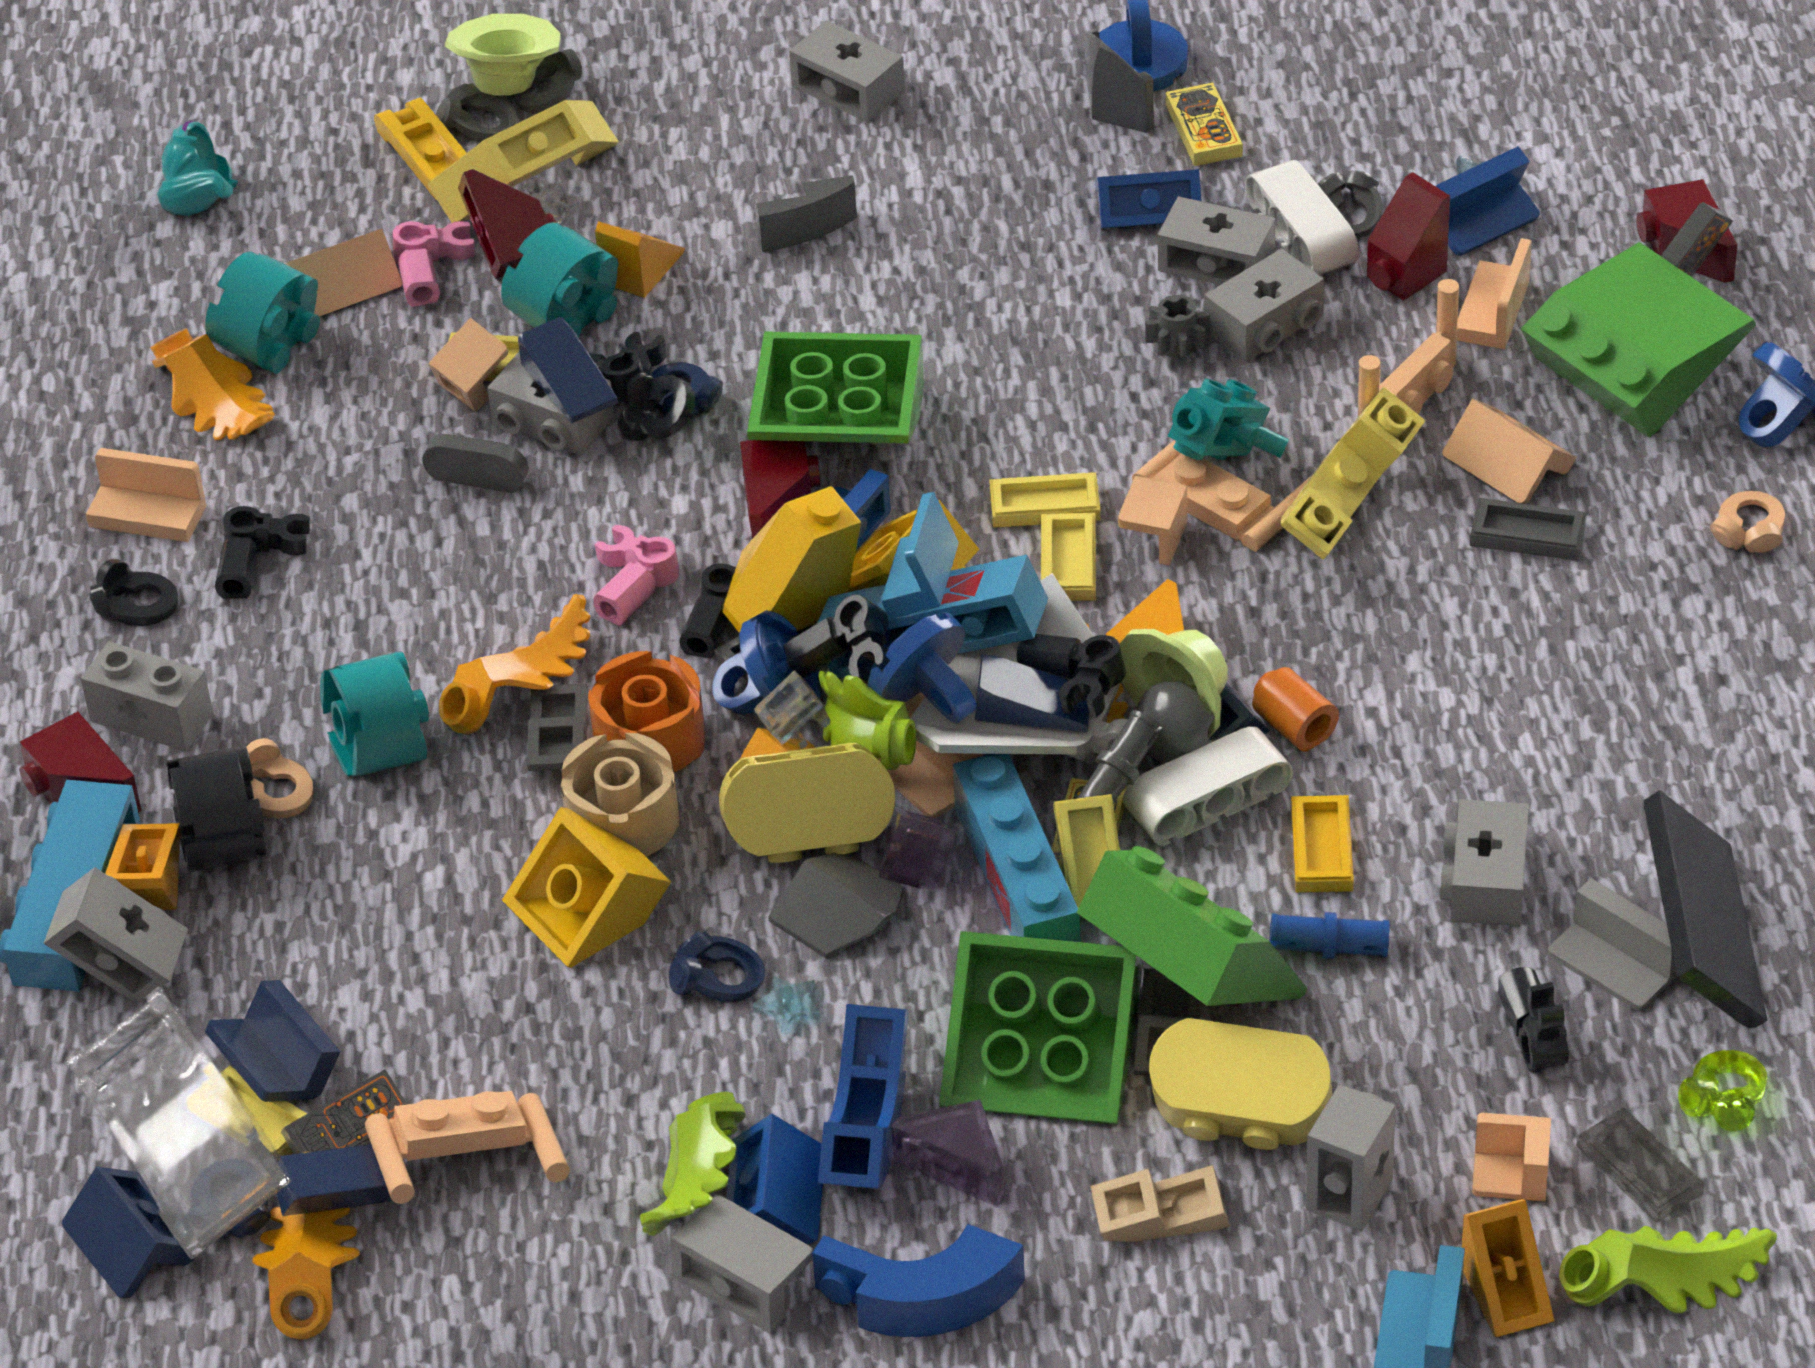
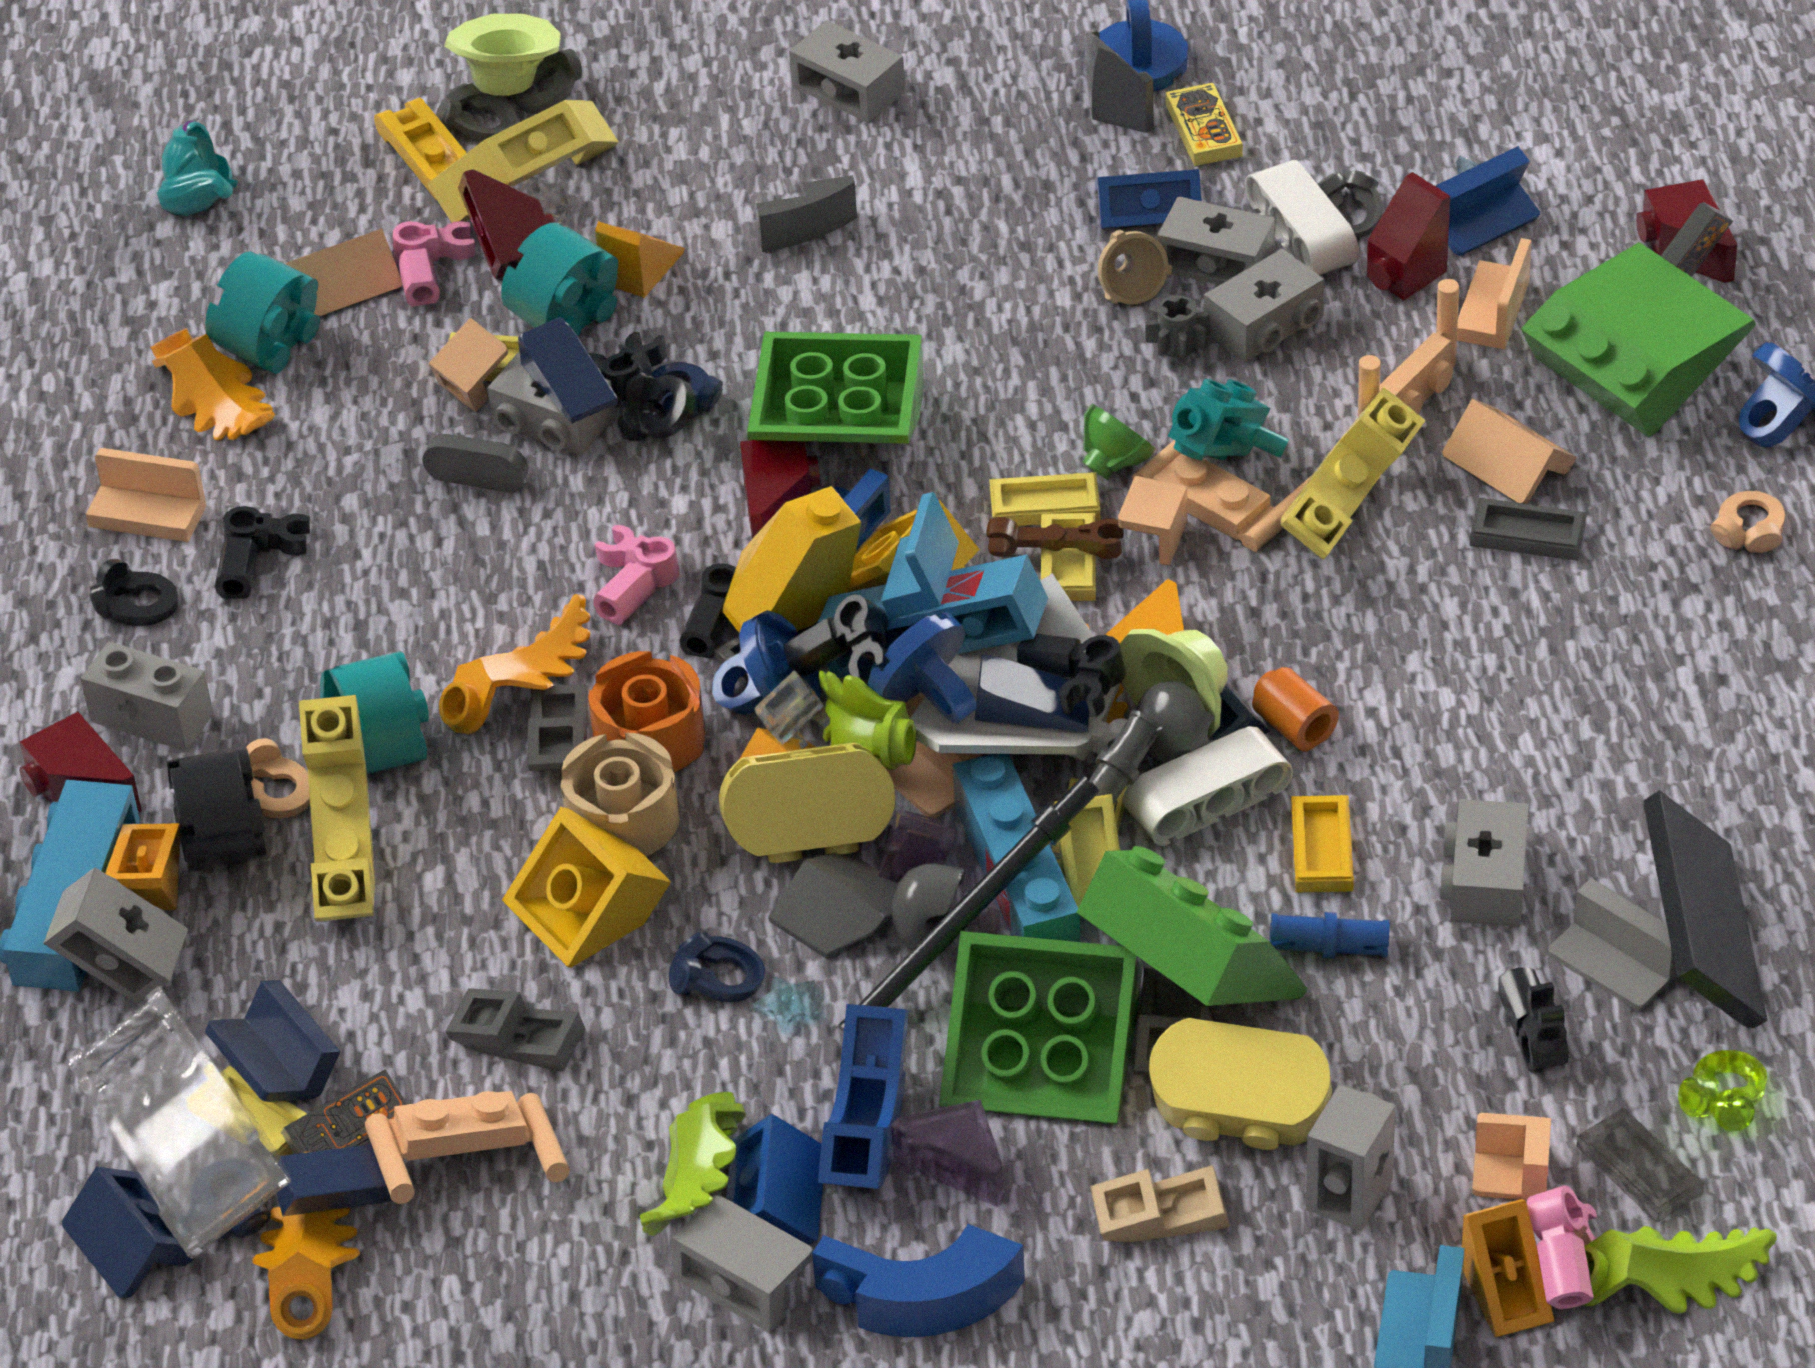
none -> light yellow slope [299,695,375,922]
none -> dark grey slope [446,988,585,1071]
none -> black bar [838,776,1100,1032]
none -> dark grey hair [891,863,965,949]
none -> reddish brown piece [986,517,1124,559]
none -> bright green piece [1082,403,1156,481]
none -> tan piece [1098,229,1172,305]
none -> bright pink bar [1527,1185,1597,1309]

